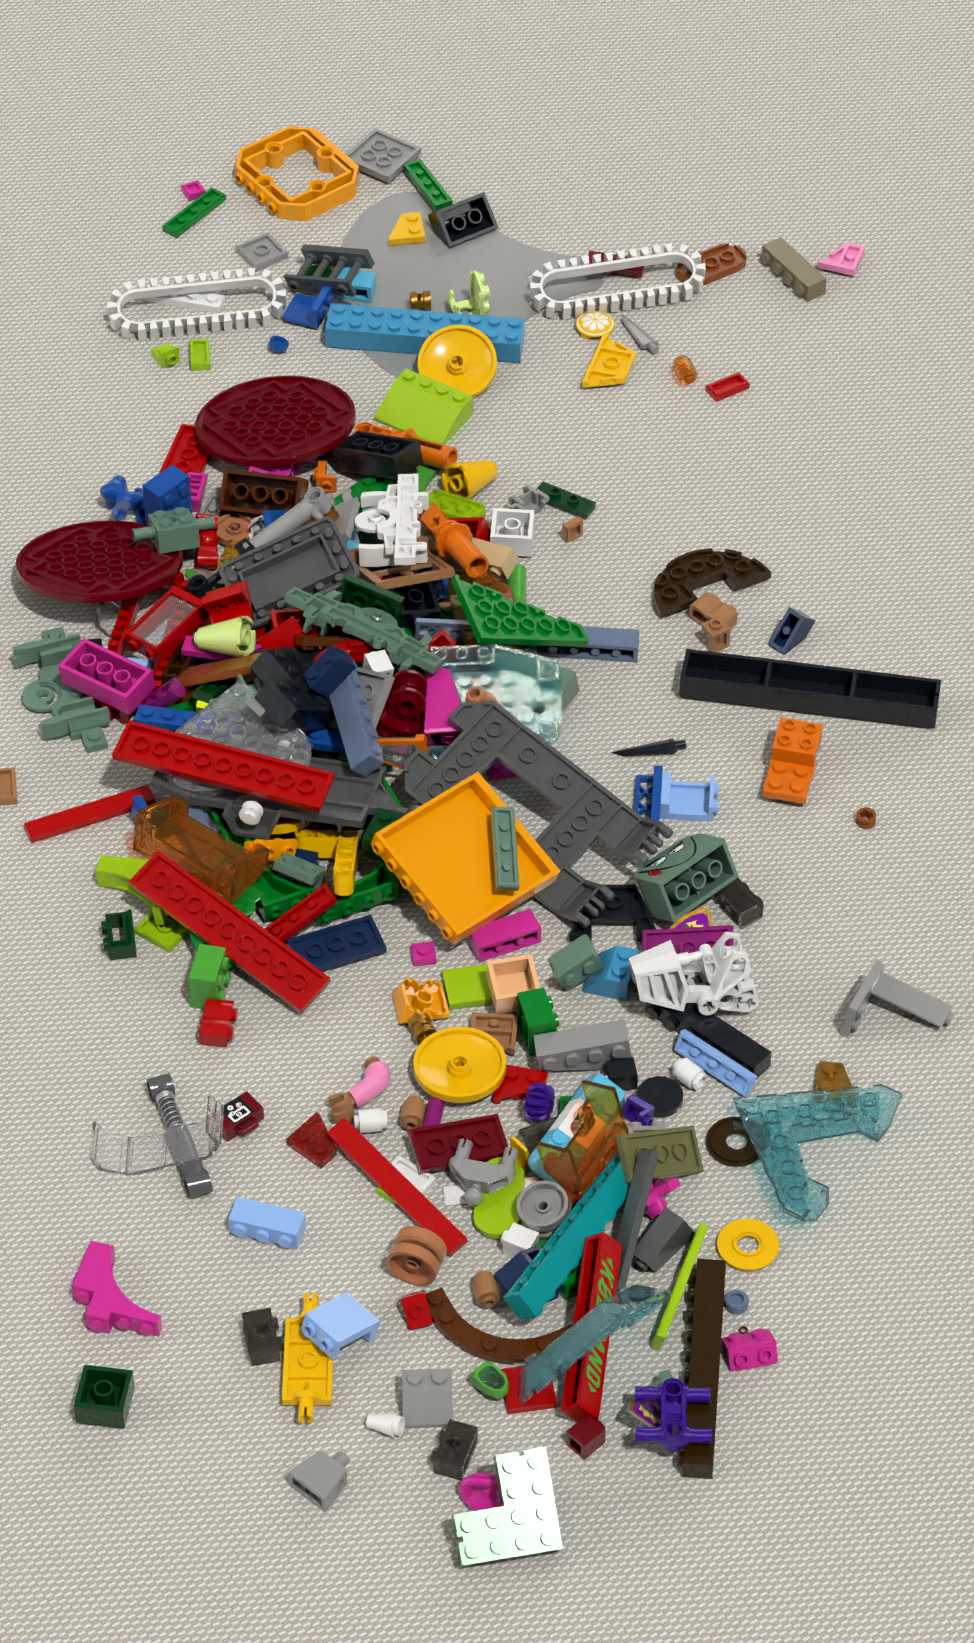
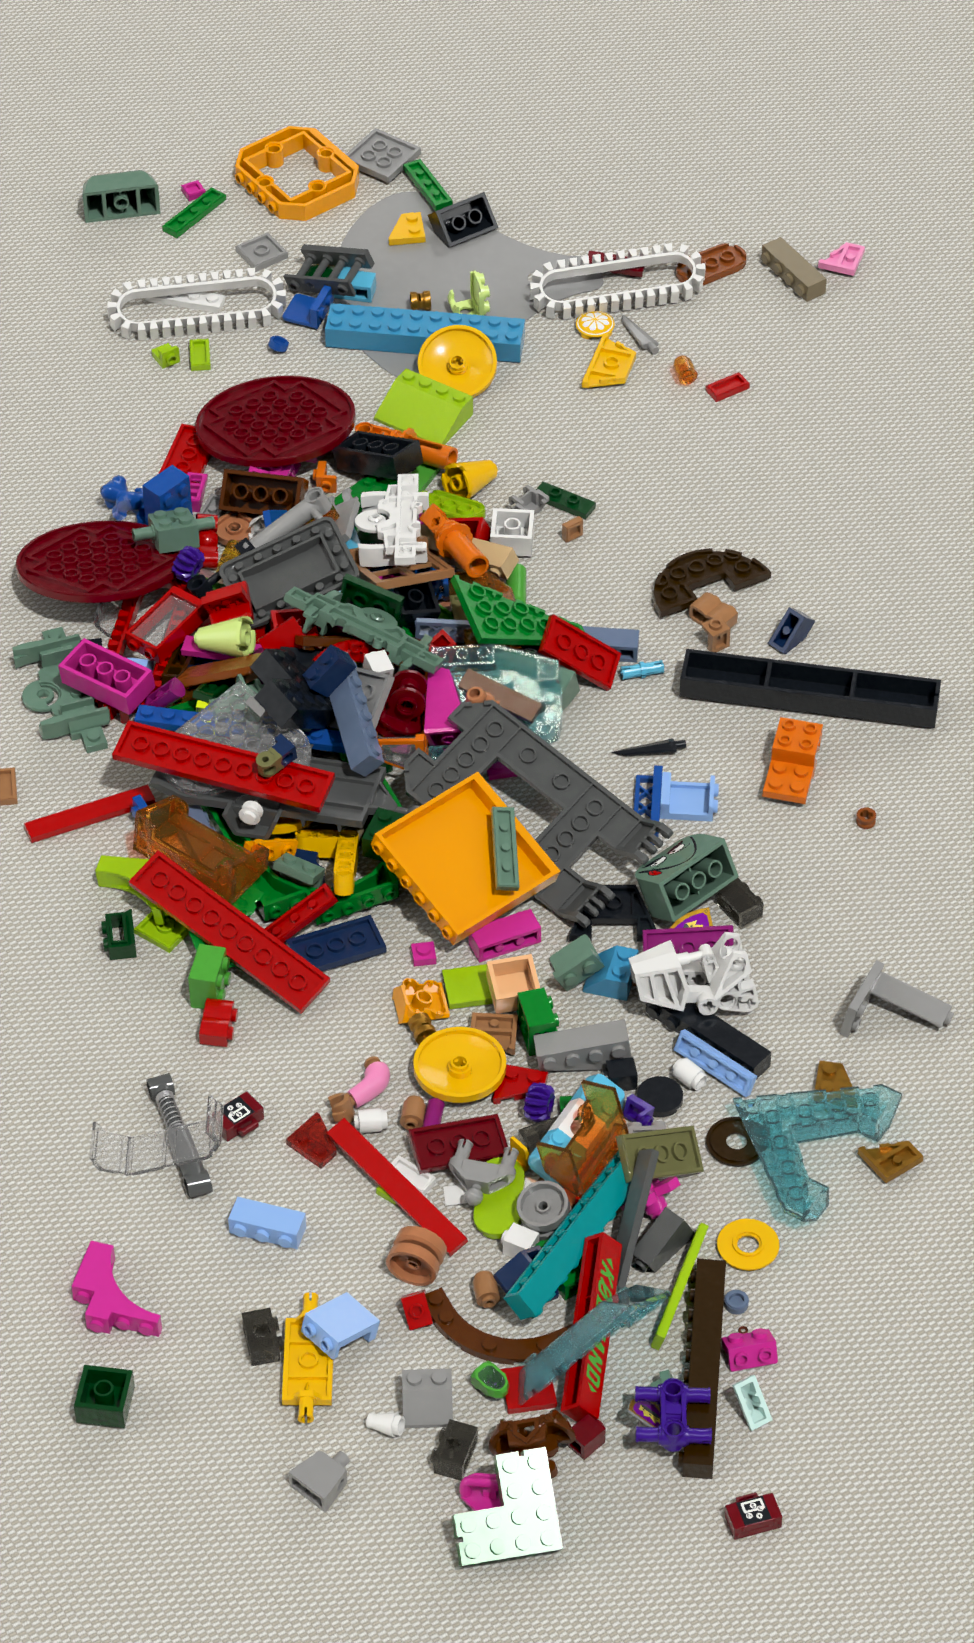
none -> sand green hips [82,170,161,223]
none -> dark purple gear [172,546,205,582]
none -> leg [256,734,297,777]
none -> reddish brown tile [458,668,543,724]
none -> reddish brown piece [488,1410,576,1479]
none -> red tile [538,614,621,691]
none -> medium azure pin [620,660,664,680]
none -> dark red piece [725,1492,782,1540]
none -> light aqua slope [732,1375,772,1431]
none -> pearl gold wing [857,1141,924,1183]

